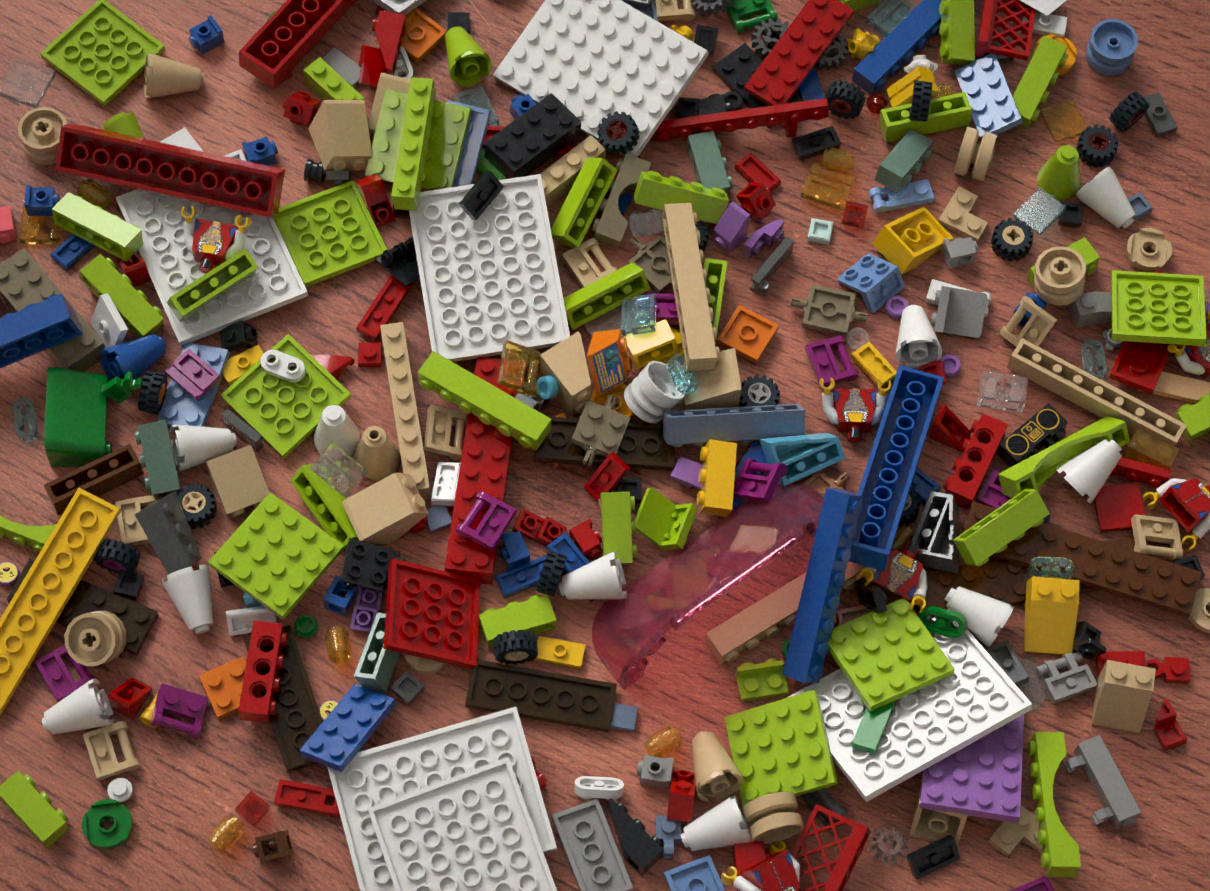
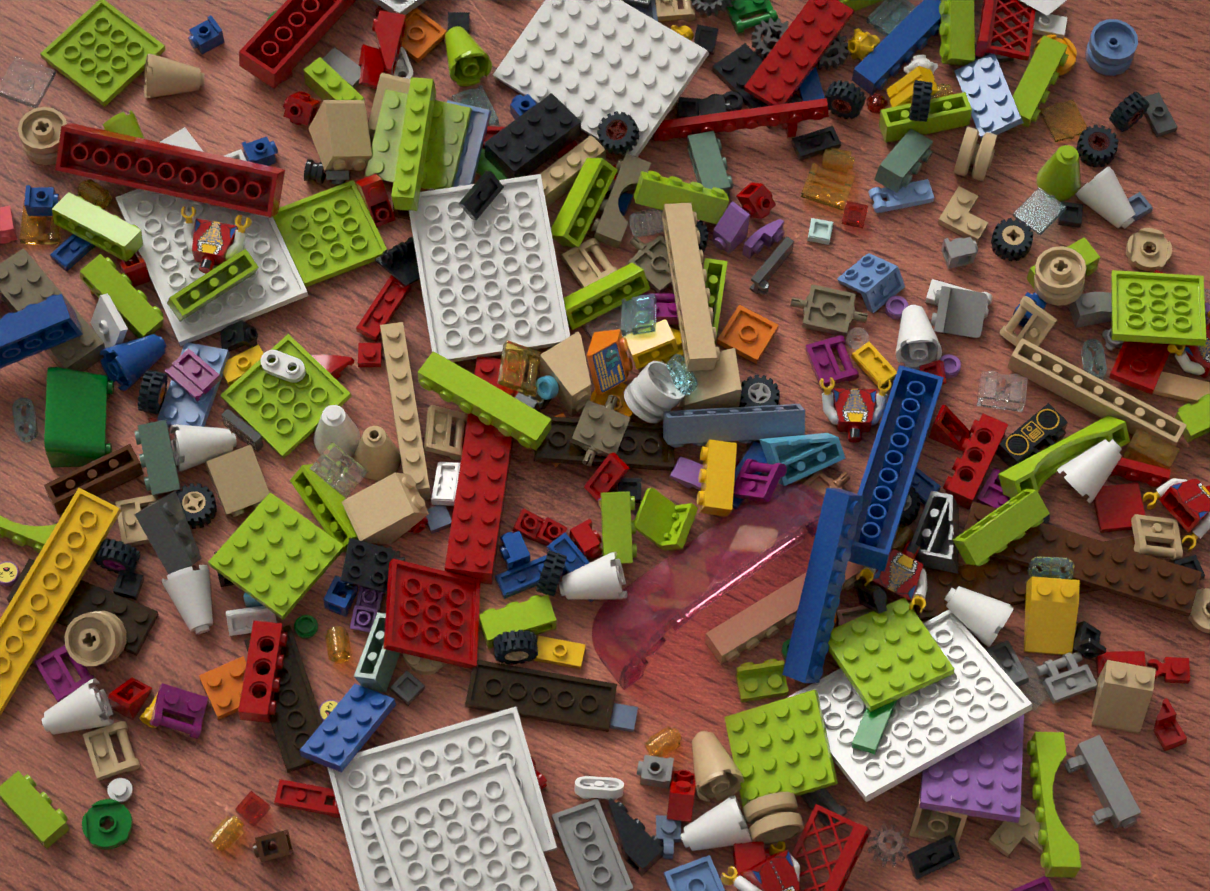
green plate [101,372,142,403] -> none
magenta plate [455,491,516,551] -> none
red tile [734,152,781,192] -> none
yellow slope [872,207,953,275] -> none
green plate [919,606,967,638] -> none

